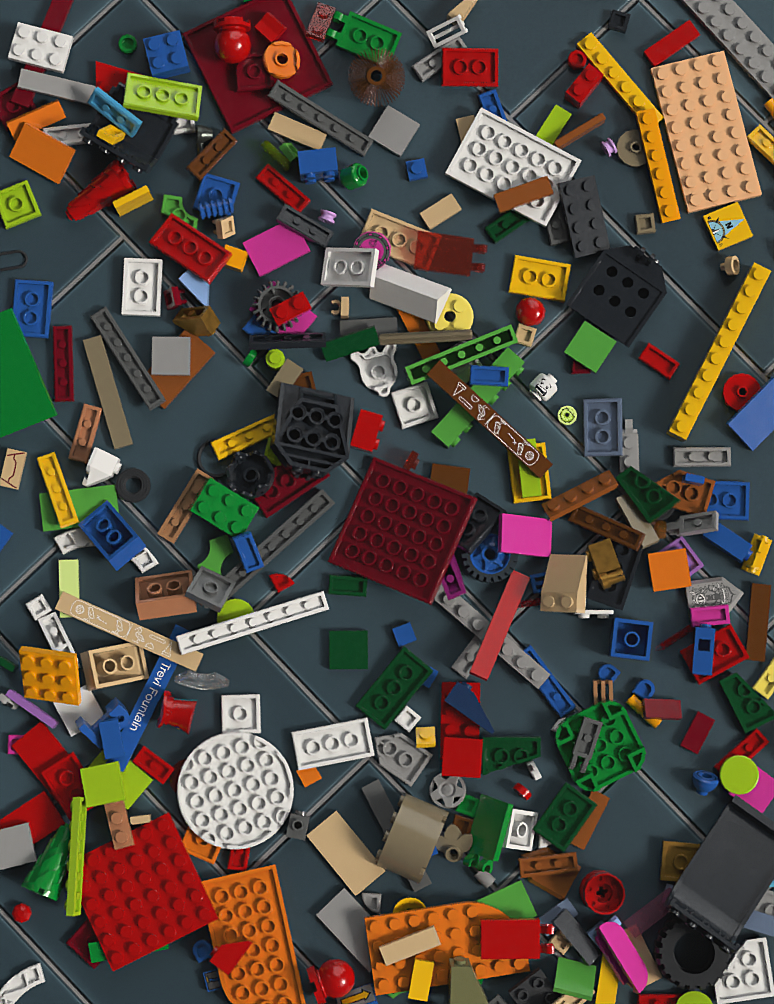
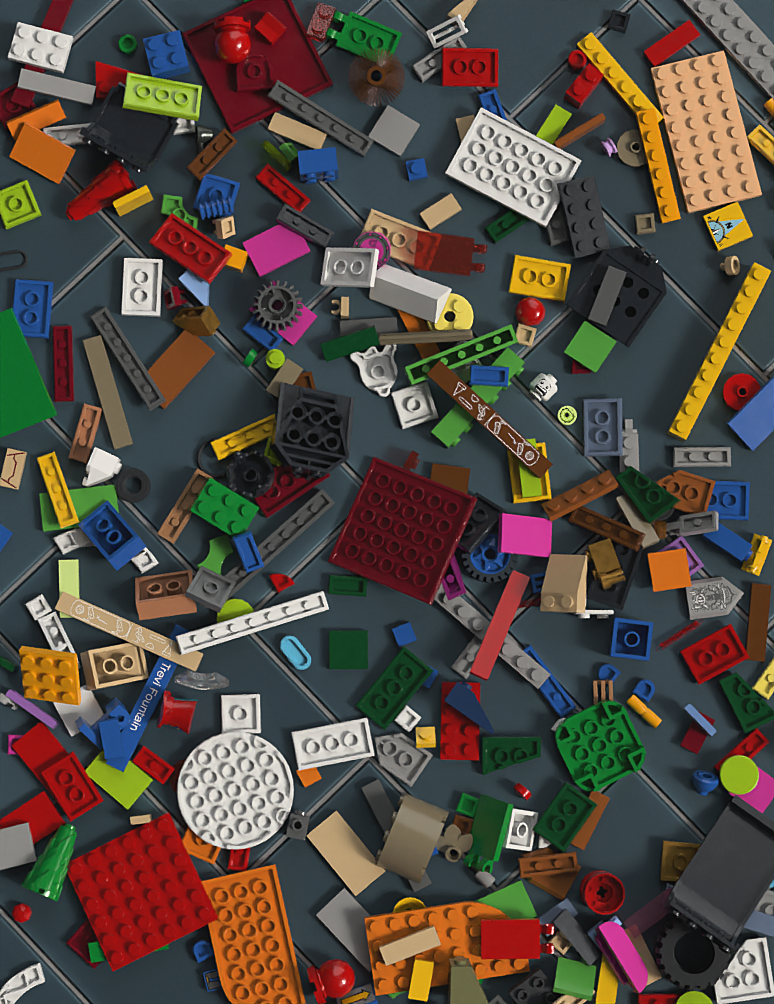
lime plate [64,796,87,917] -> none
lime tile [80,761,126,808] -> none
dark azure tile [87,87,142,138] -> none
yellow tile [96,124,126,145] -> none
nougat plate [104,801,135,850] -> none
light grey tile [151,337,191,376] -> none
red slope [210,940,253,975] -> none
black tile [249,332,326,350] -> none
orange tile [262,41,300,79] -> none
red plate [269,291,312,327] -> none
lavender bush [318,209,337,224] -> none
green head [340,163,368,190] -> none
red brick [350,409,386,454] -> none
light grey tile [362,892,381,914] -> none
light grey wheel [430,773,466,809] -> none
red tile [442,736,483,778] -> none
dark orange tile [493,176,554,213] -> none
white tile [526,760,542,780] -> none
dark grey hinge [568,716,603,773] -> none
red tile [638,343,680,380] -> none
dark red tile [642,698,682,720] -> none
blue tile [682,473,705,486] -> none
dark pink tile [689,604,730,627] -> none
blue brick [692,624,715,676] -> none
none -> medium azure tile [280,636,311,670]
none -> dark grey tile [588,266,627,327]
none -> medium blue tile [682,704,716,737]

